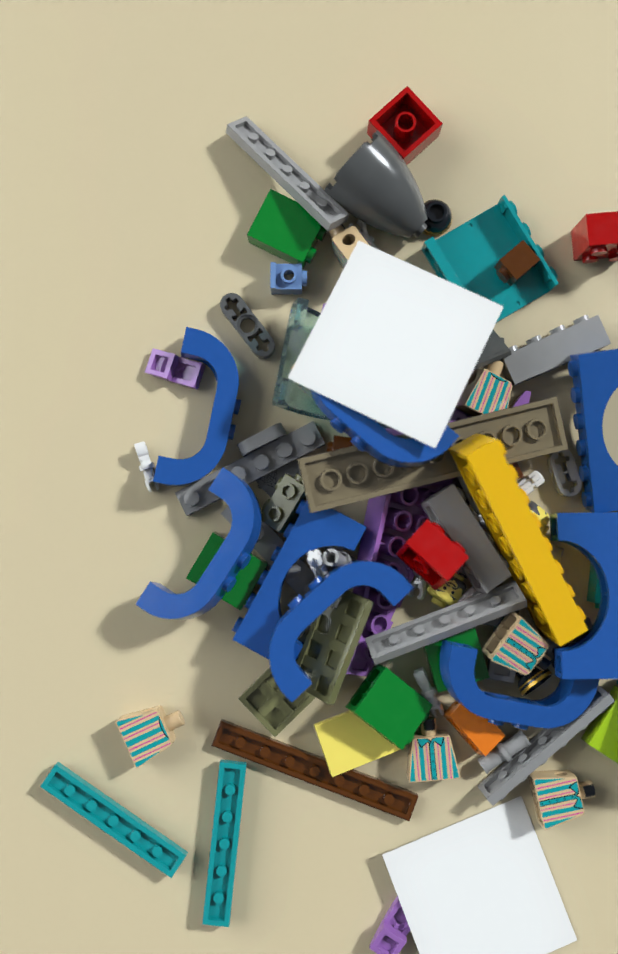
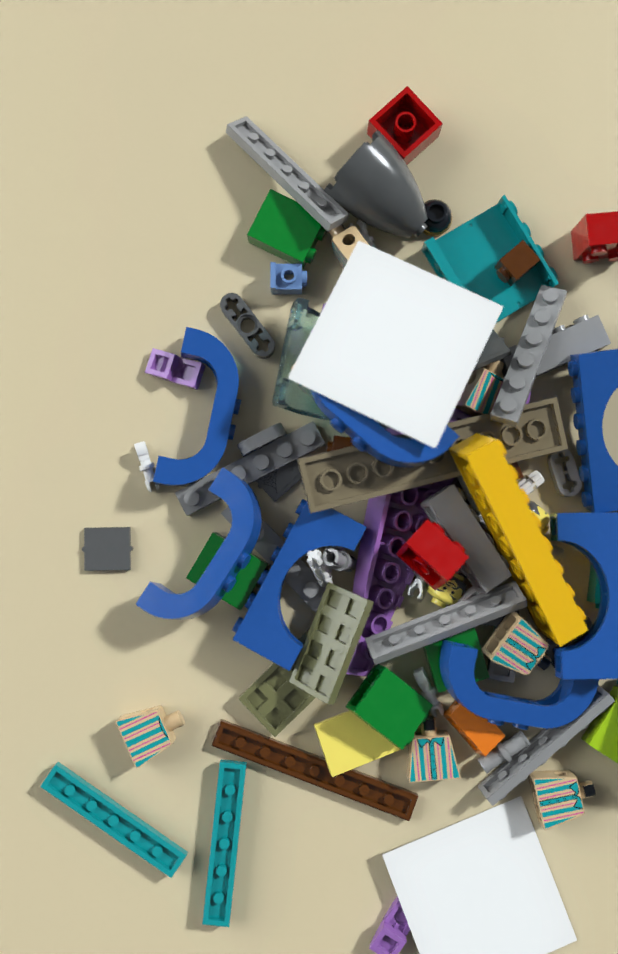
olive brick [261,473,307,533] -> none
blue arch [269,560,414,702] -> none
black piece [516,667,553,696] -> none
none -> dark grey piece [82,527,133,571]
none -> light grey plate [490,284,567,427]

